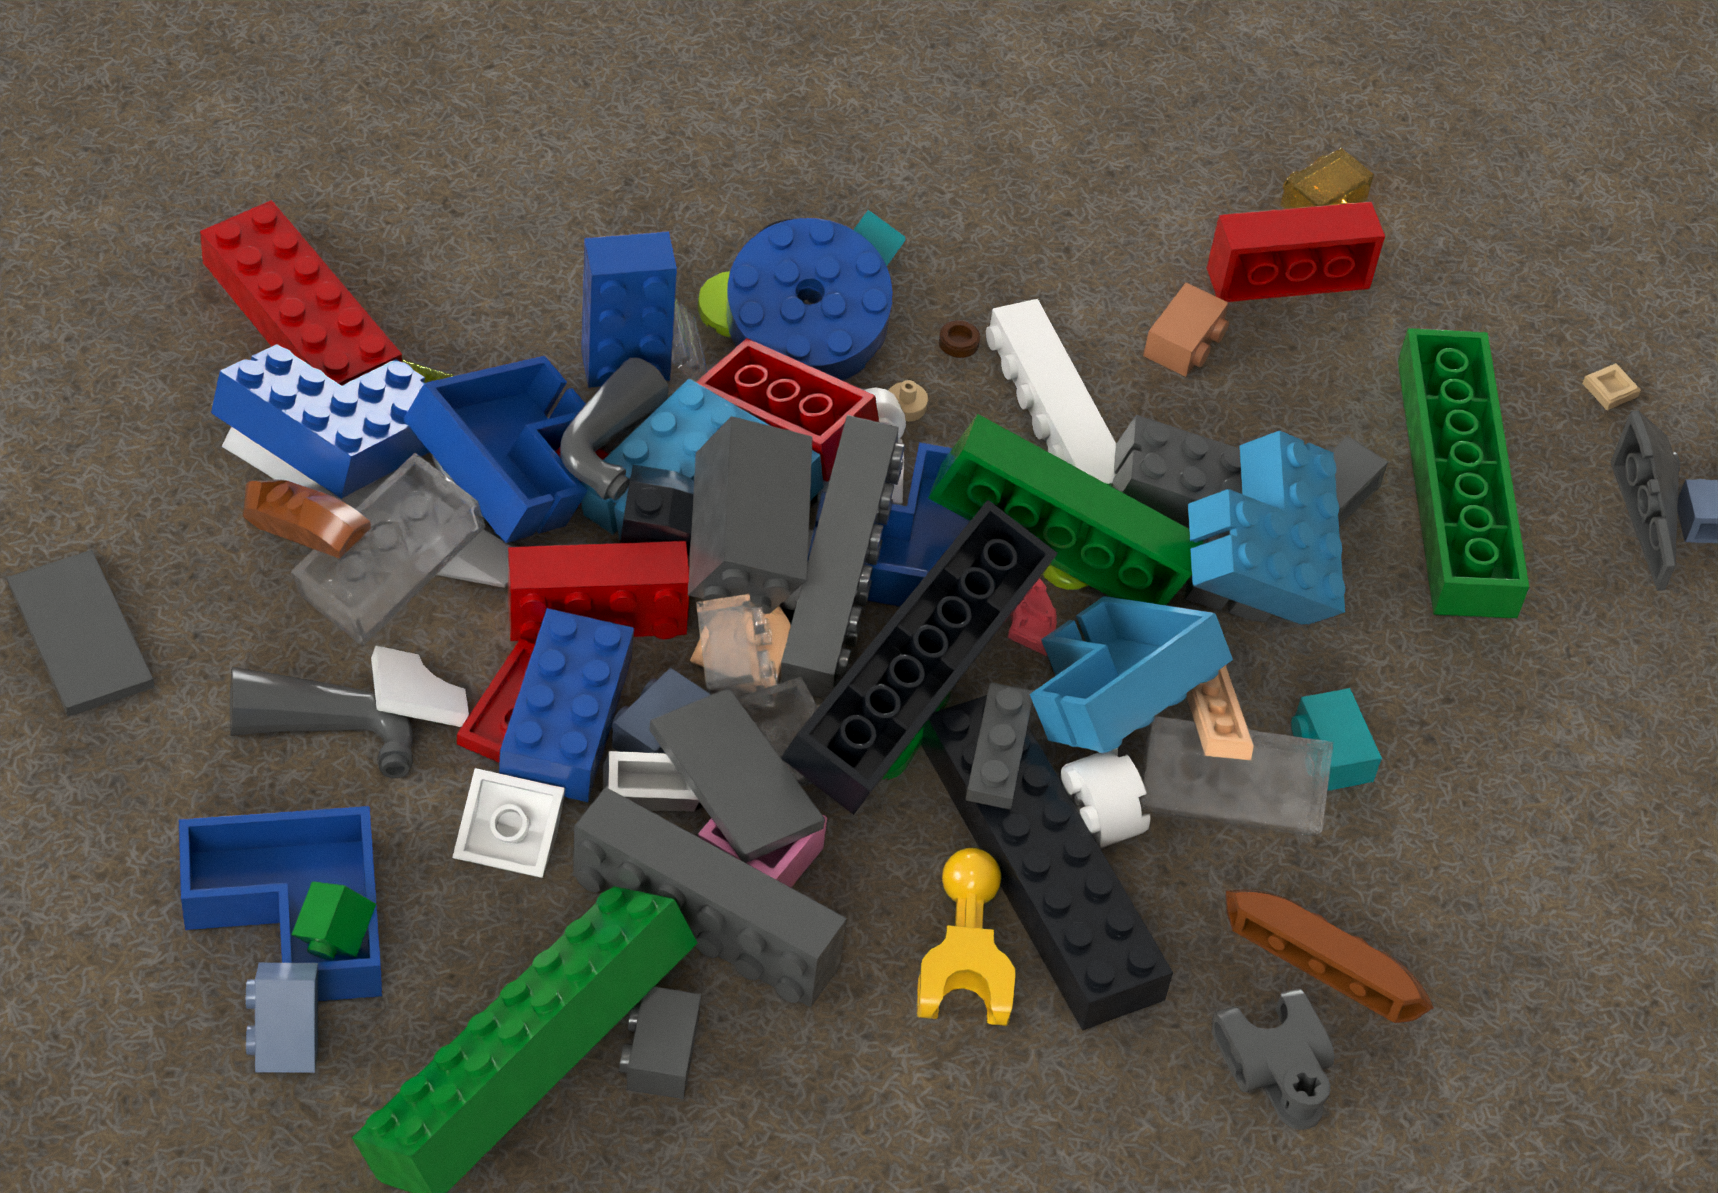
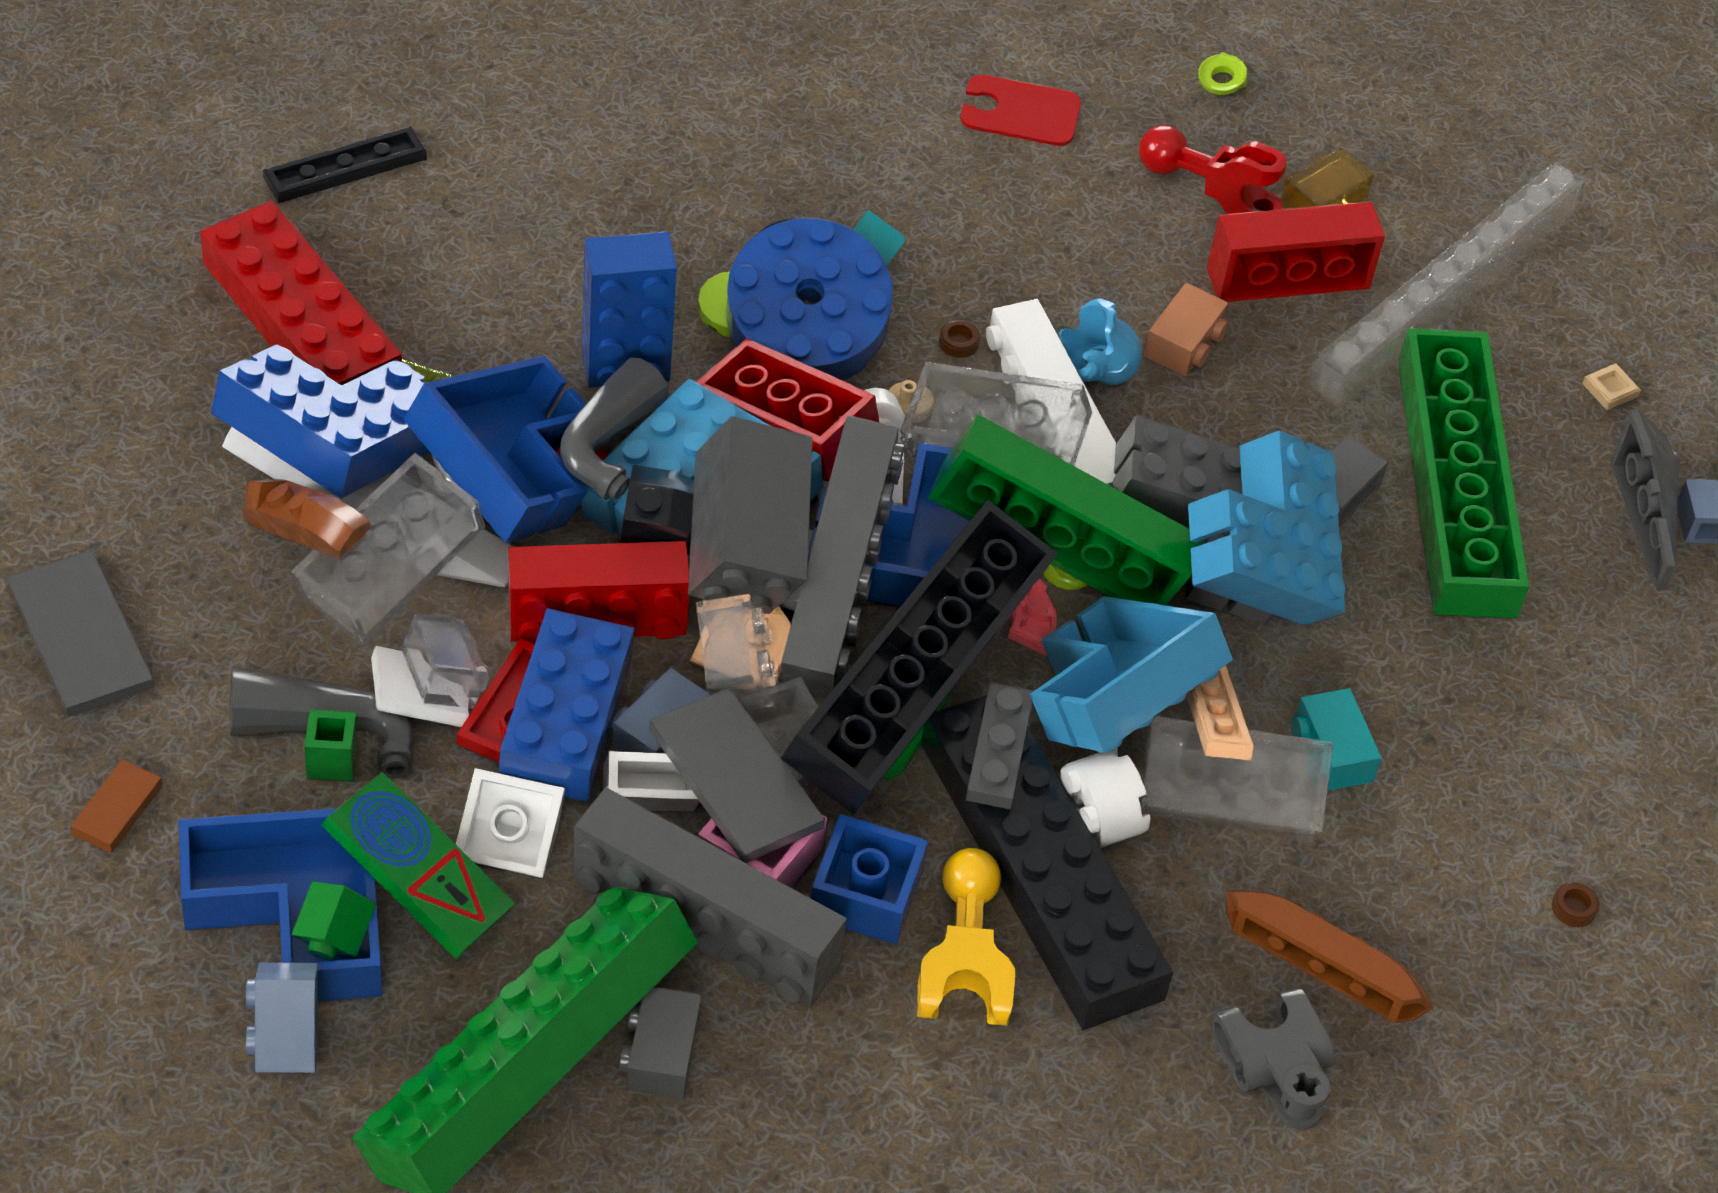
clear tile [672,298,708,382] -> none
none -> dark orange tile [70,760,162,853]
none -> black tile [263,126,427,204]
none -> green brick [304,709,358,782]
none -> green tile [321,772,515,959]
none -> clear brick [401,614,489,708]
none -> blue brick [811,814,928,945]
none -> clear brick [900,362,1092,466]
none -> red piece [960,74,1081,146]
none -> dark azure hair [1058,298,1143,385]
none -> red piece [1139,125,1286,214]
none -> lime piece [1198,52,1247,95]
none -> clear brick [1308,161,1586,408]
none -> reddish brown tile [1551,882,1600,927]

